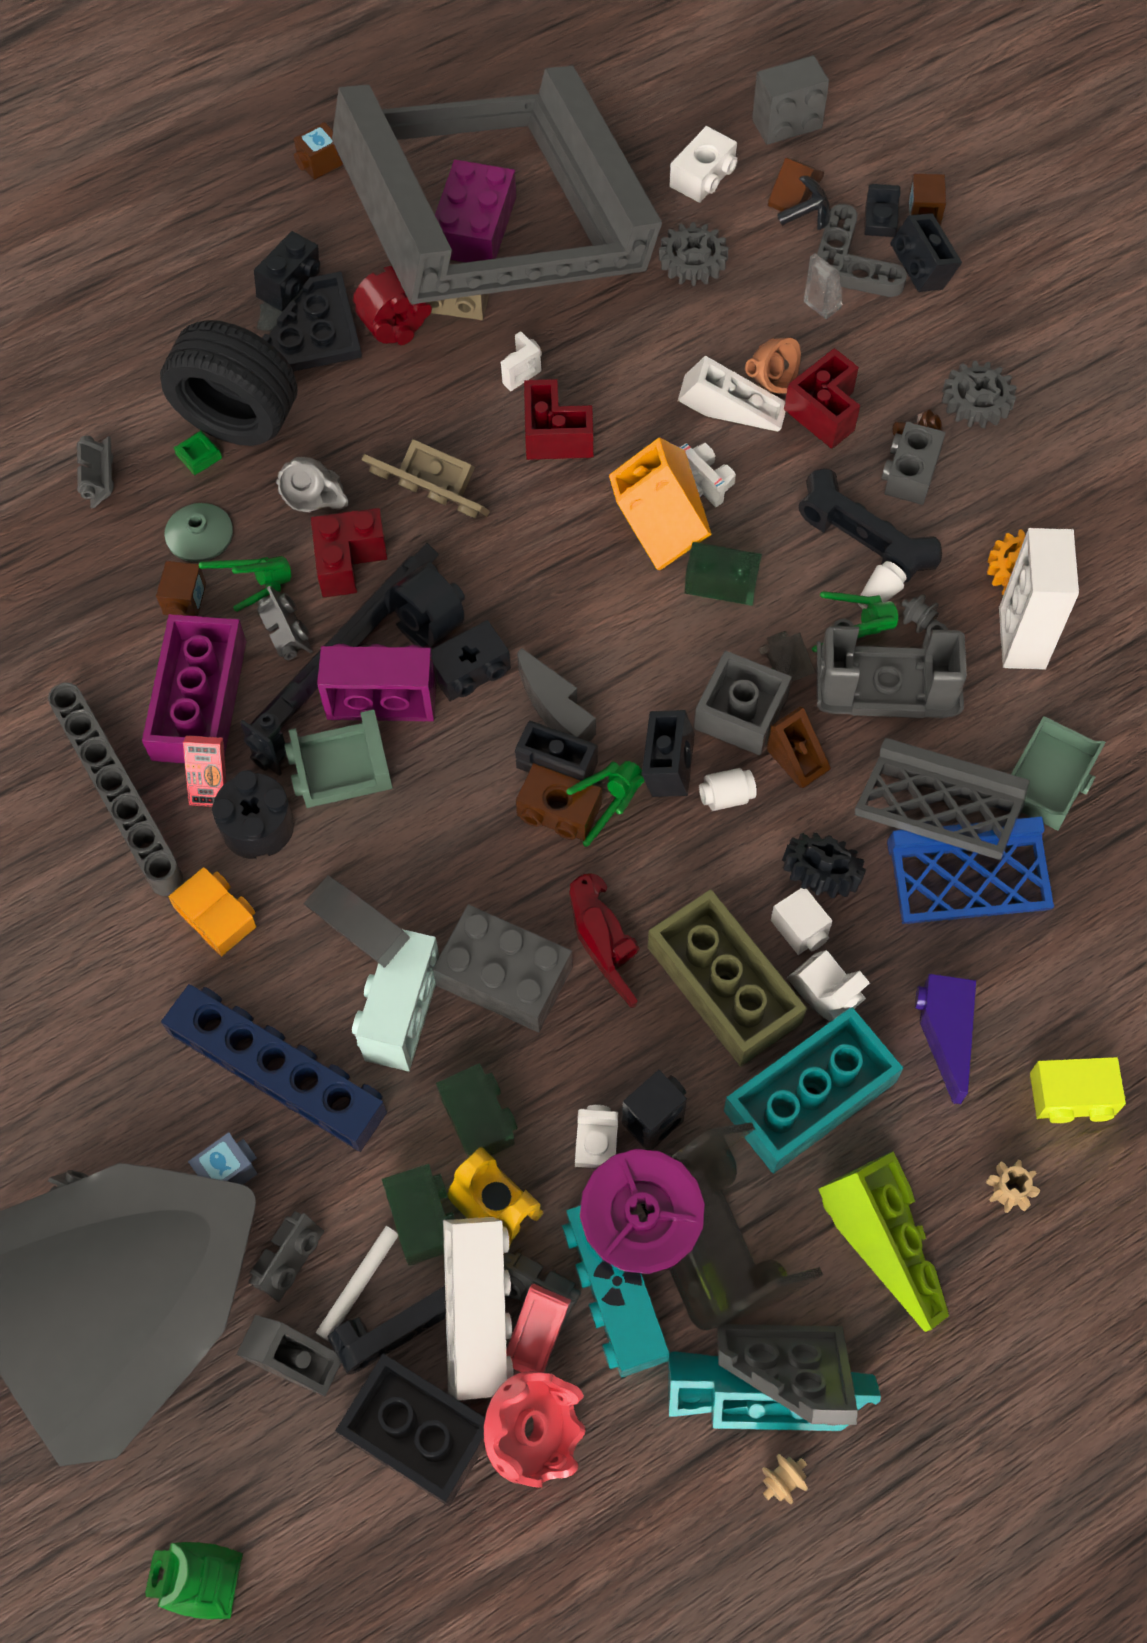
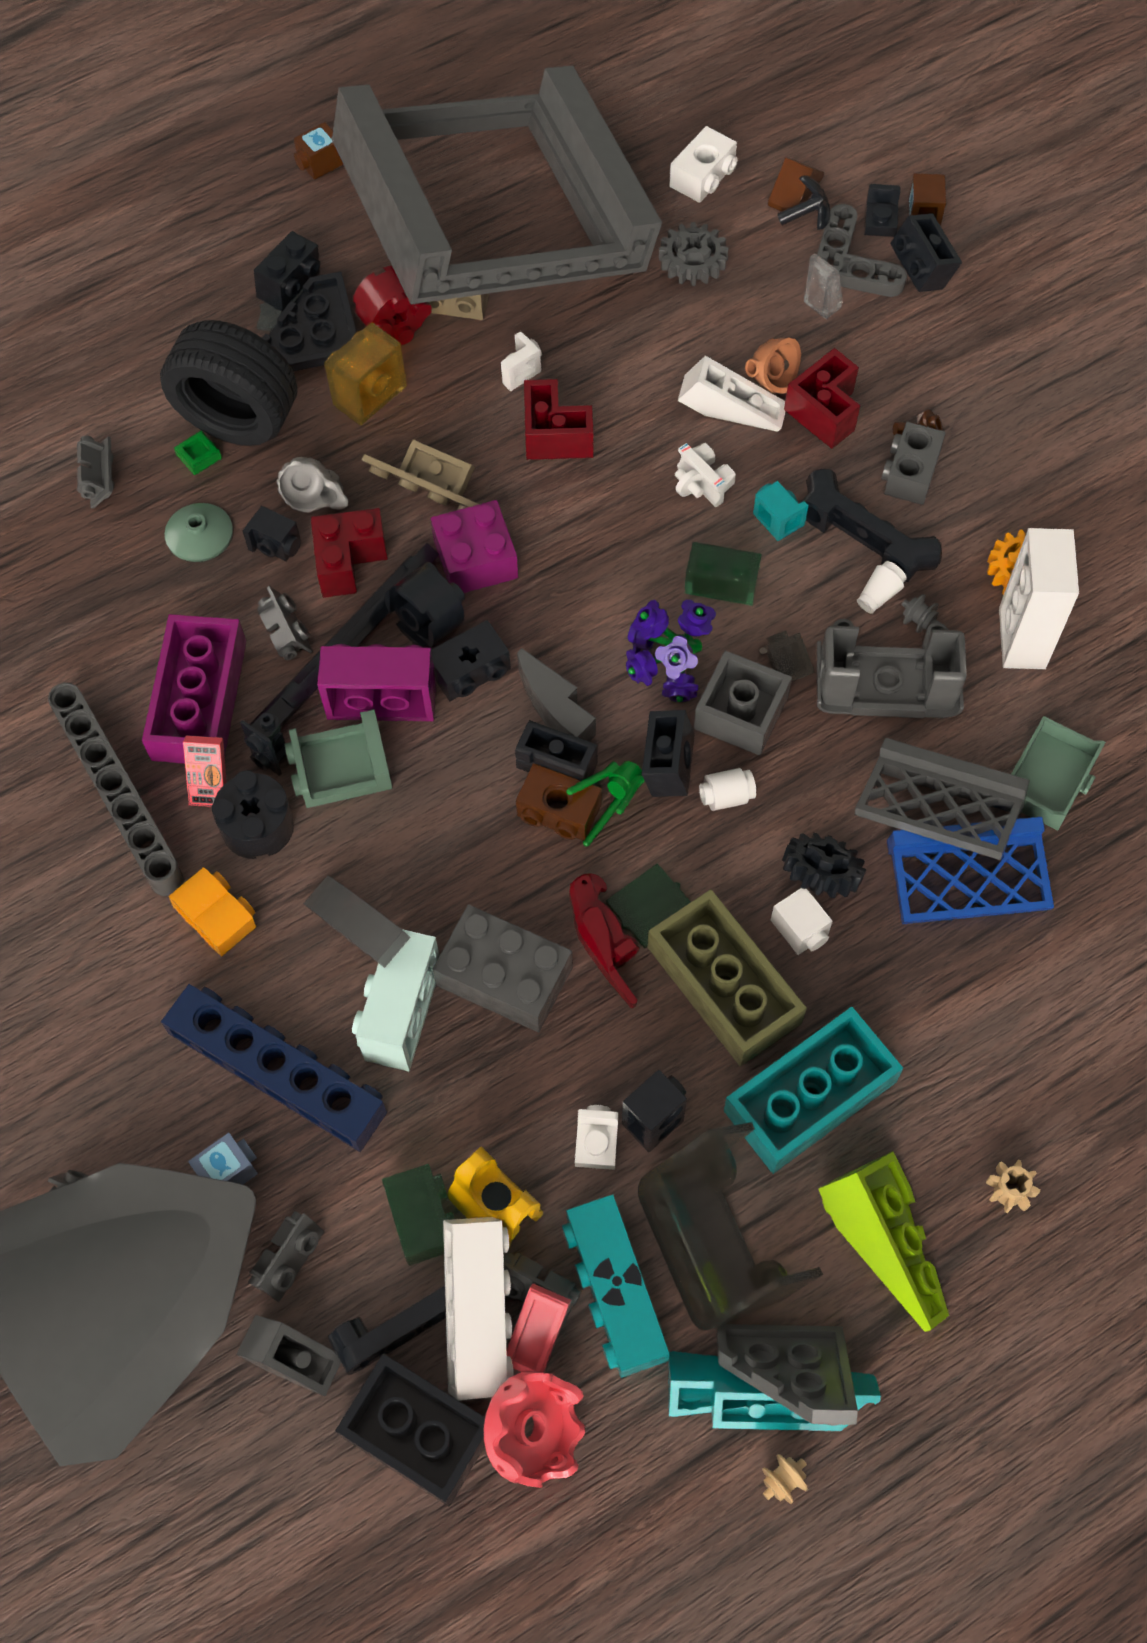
green piece [145,1542,243,1619] -> none
reddish brown brick [156,561,207,616] -> none
green plant [198,556,291,612] -> none
white bar [315,1226,399,1342] -> none
magenta brick [435,159,516,263] -> none
clear green brick [436,1063,518,1157] -> none
magenta piece [580,1149,705,1274] -> none
light orange slope [609,437,712,570] -> none
dark grey brick [752,55,829,145] -> none
reddish brown slope [767,707,831,788] -> none
white brick [787,950,870,1022] -> none
green plant [812,591,898,652] -> none
dark purple slope [915,974,976,1105] -> none
dark grey gear [942,361,1017,428] -> none
neon yellow brick [1030,1057,1126,1123] -> none
none -> black brick [242,505,301,561]
none -> clear yellow brick [324,322,407,426]
none -> magenta brick [430,500,518,593]
none -> clear green piece [606,863,691,949]
none -> dark purple plant [626,600,716,702]
none -> teal brick [753,481,808,541]

